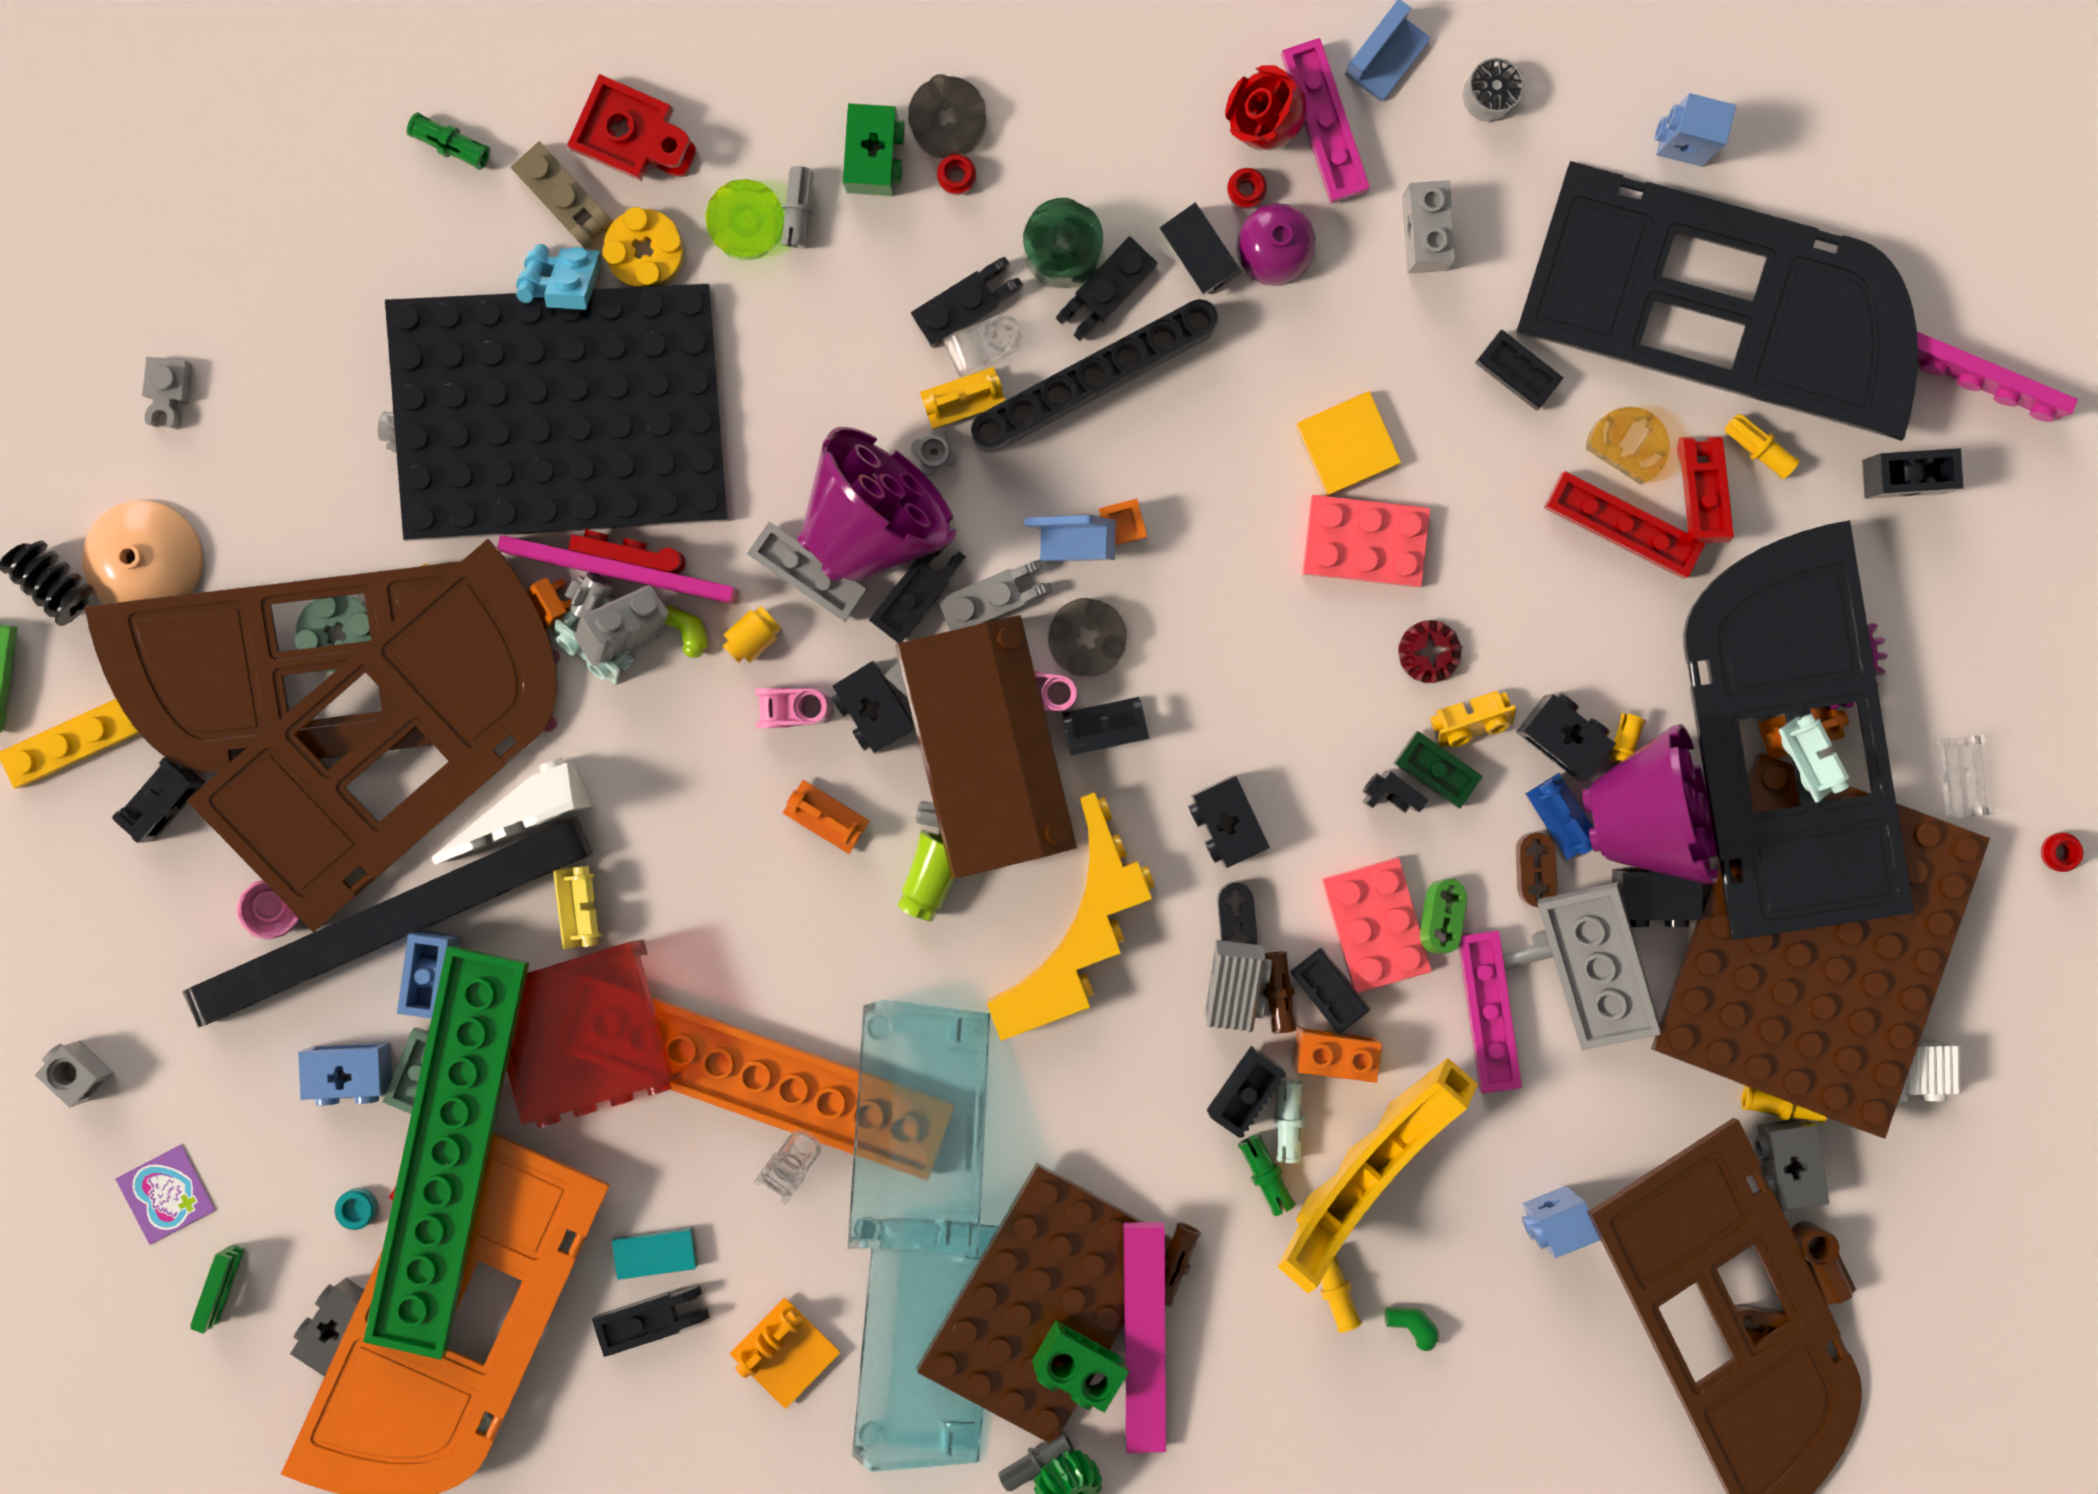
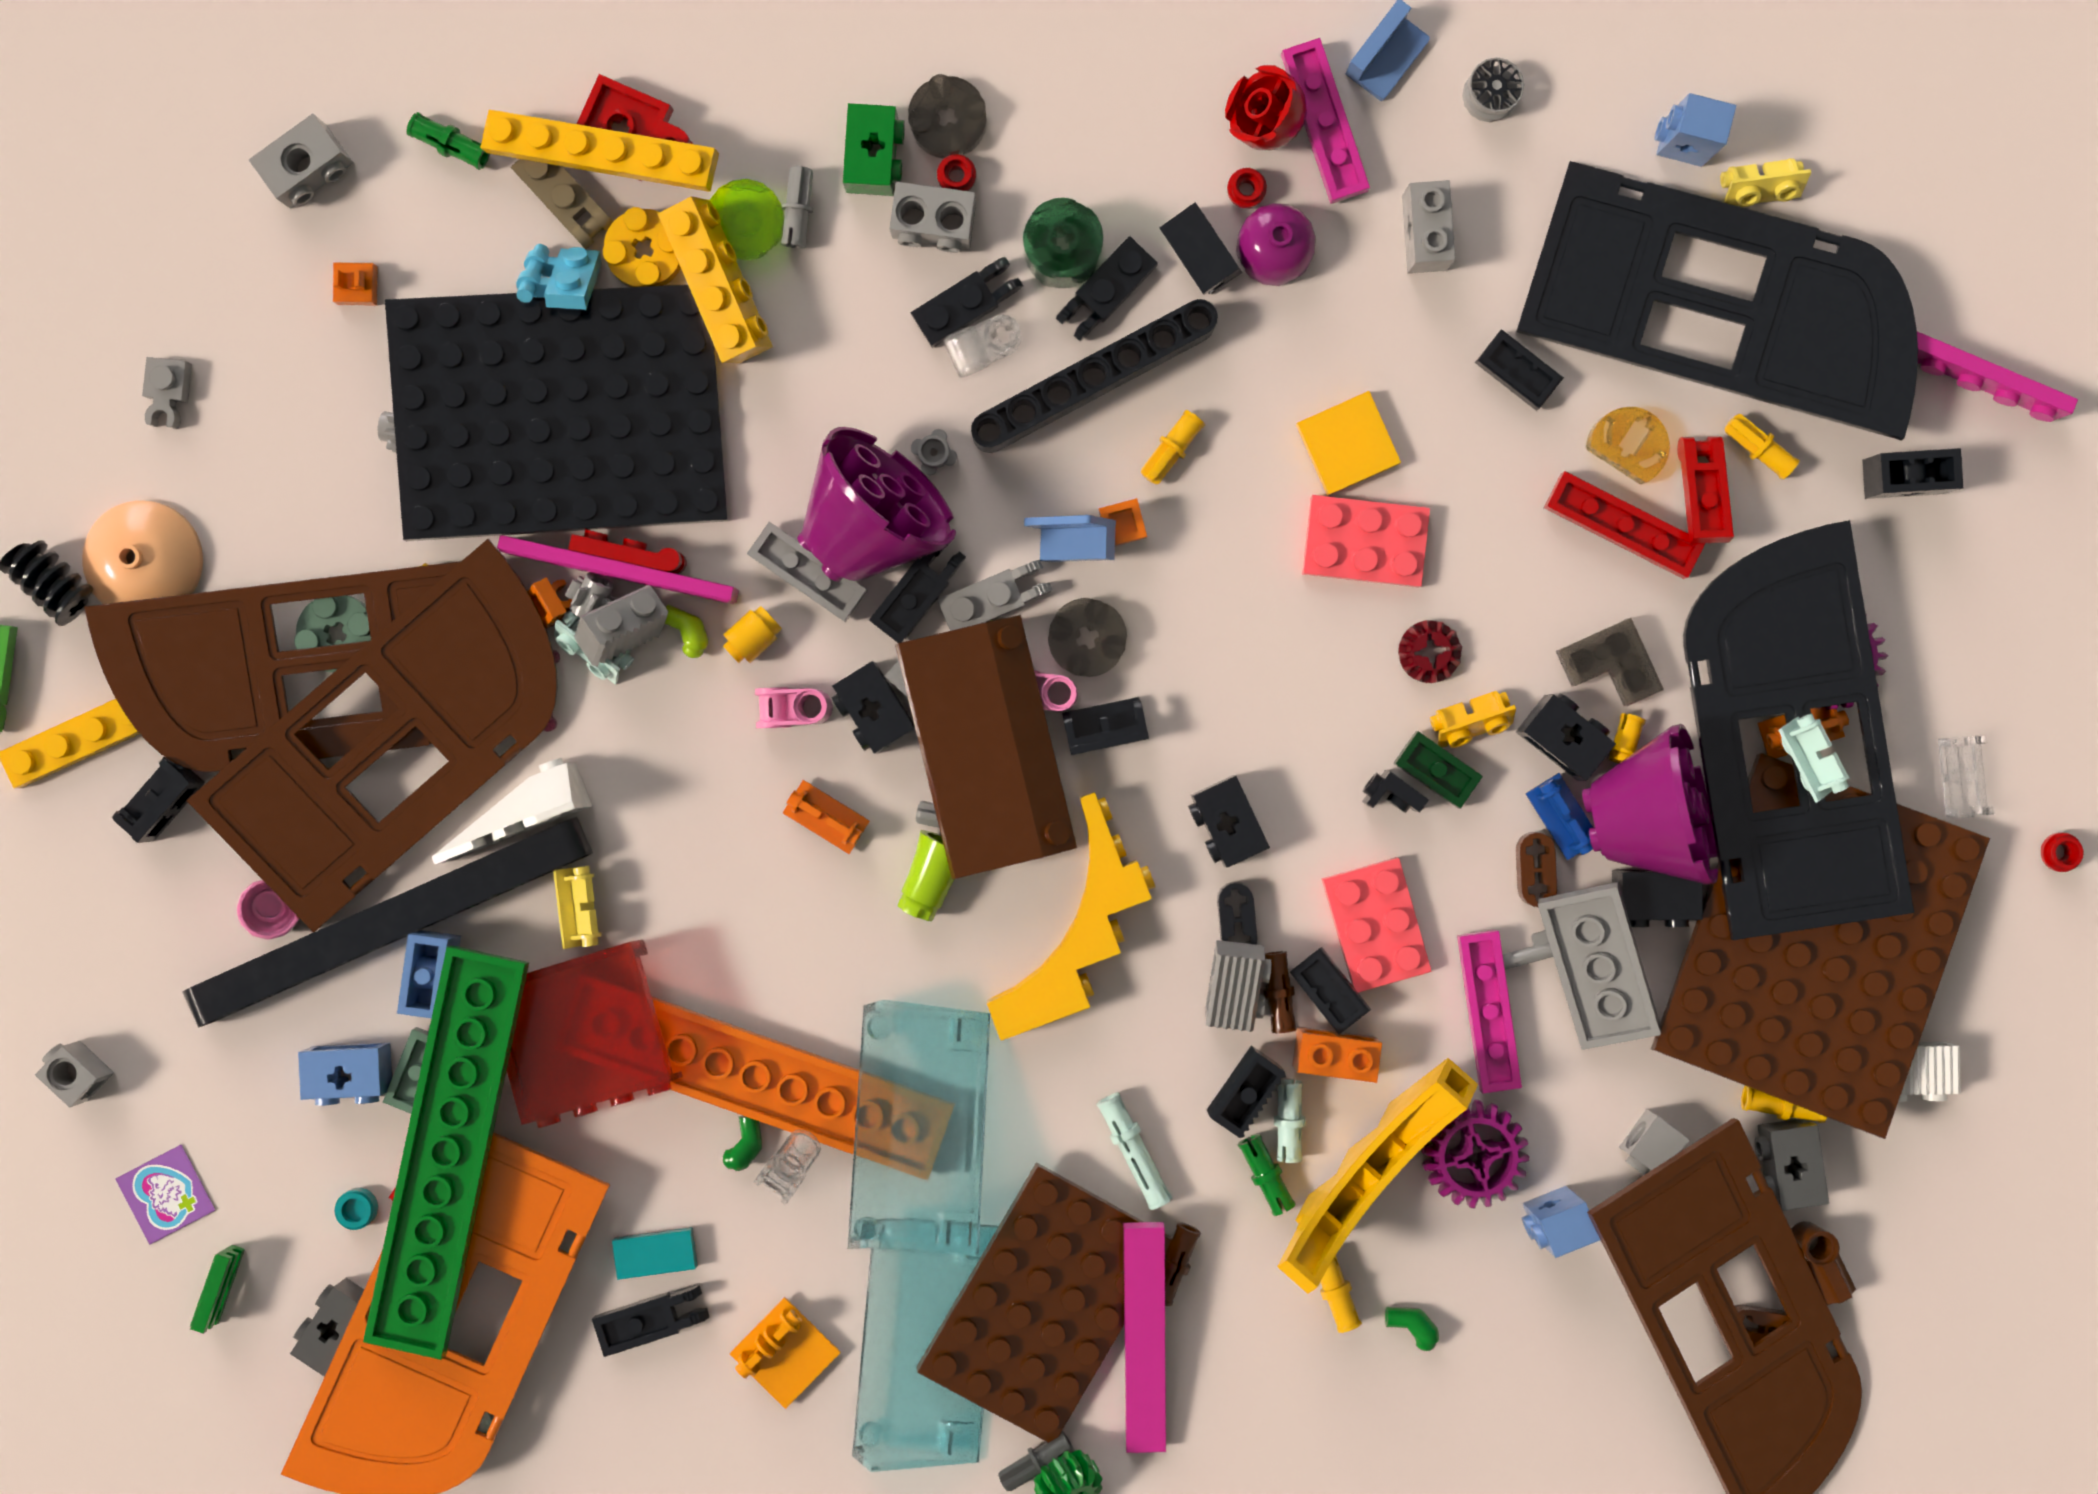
yellow hinge [920,366,1005,430] -> none
green brick [1032,1320,1129,1413] -> none
bright green beam [1420,879,1467,954] -> none
none -> light grey brick [249,113,354,209]
none -> orange tile [333,262,378,306]
none -> yellow plate [480,109,719,192]
none -> yellow brick [658,196,773,363]
none -> green arm [723,1115,762,1171]
none -> light grey brick [889,181,976,253]
none -> light aqua pin [1096,1092,1172,1210]
none -> yellow axle [1141,410,1205,485]
none -> magenta gear [1420,1099,1530,1208]
none -> clear smoke plate [1556,618,1664,706]
none -> light grey brick [1619,1109,1690,1175]
none -> light yellow hinge [1720,158,1811,207]

